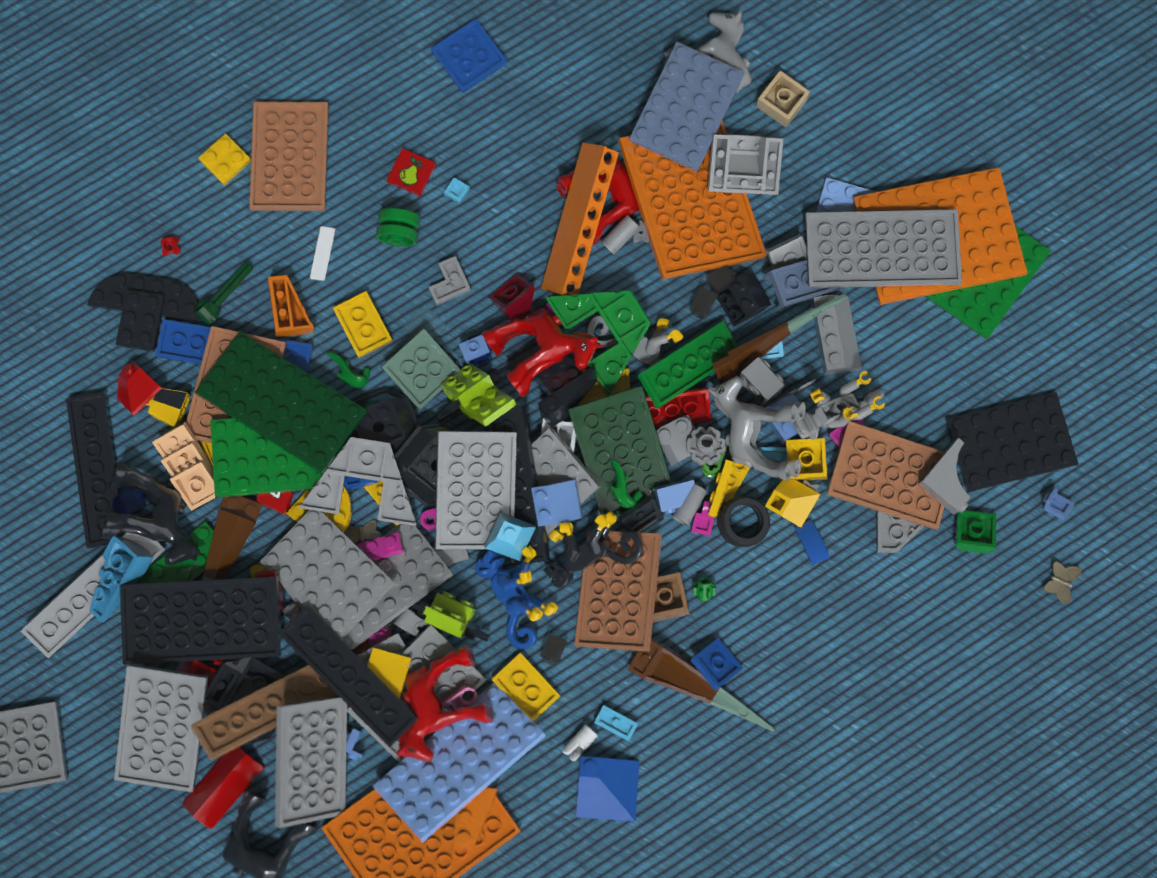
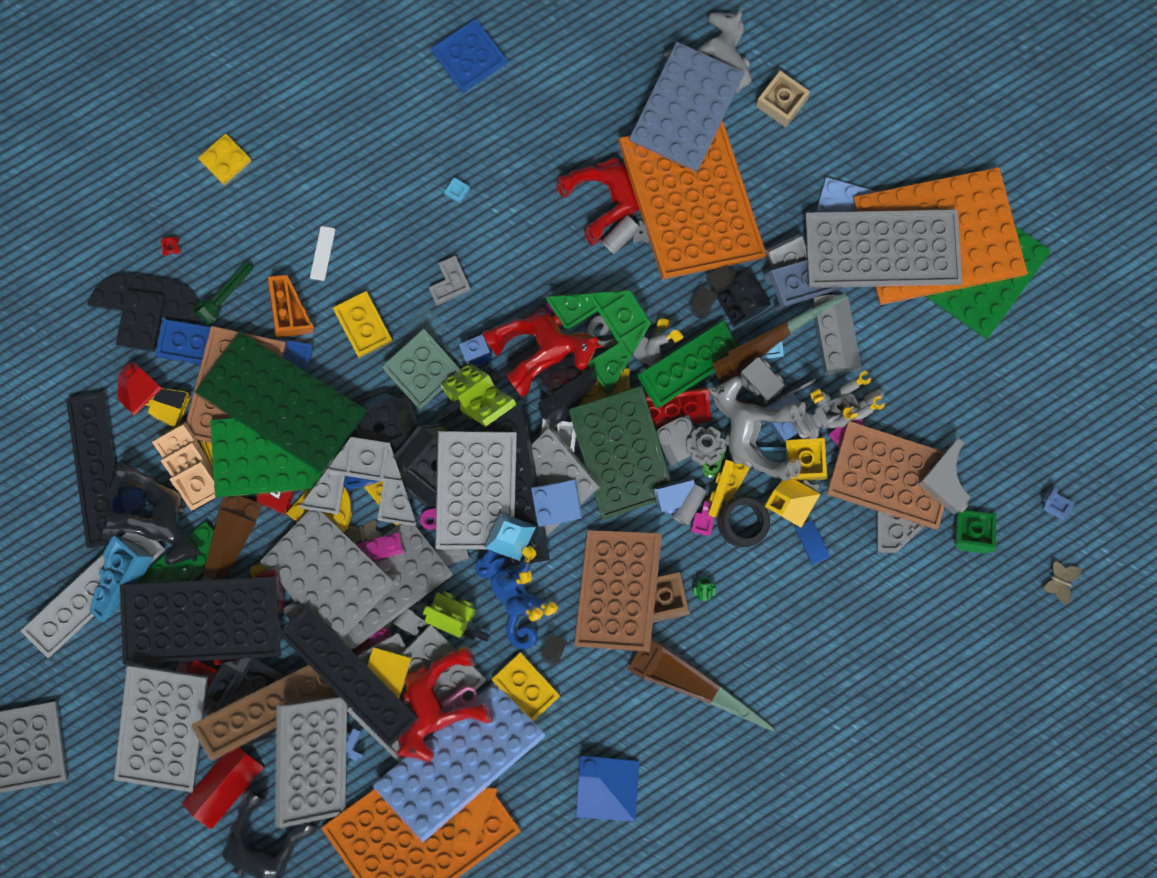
nougat plate [249,102,329,211] -> none
green piece [327,352,371,389] -> none
green wheel [376,208,420,247] -> none
red tile [386,148,436,197] -> none
dark red slope [488,273,535,321] -> none
orange tile [541,143,619,295] -> none
black animal [543,512,643,588] -> none
white hinge [562,724,598,761] -> none
medium azure plate [594,705,638,742] -> none
green piece [611,460,643,509] -> none
black plate [618,495,664,533] -> none
blue plate [691,638,743,691] -> none
light grey slope [708,134,783,195] -> none
black plate [945,392,1079,493] -> none

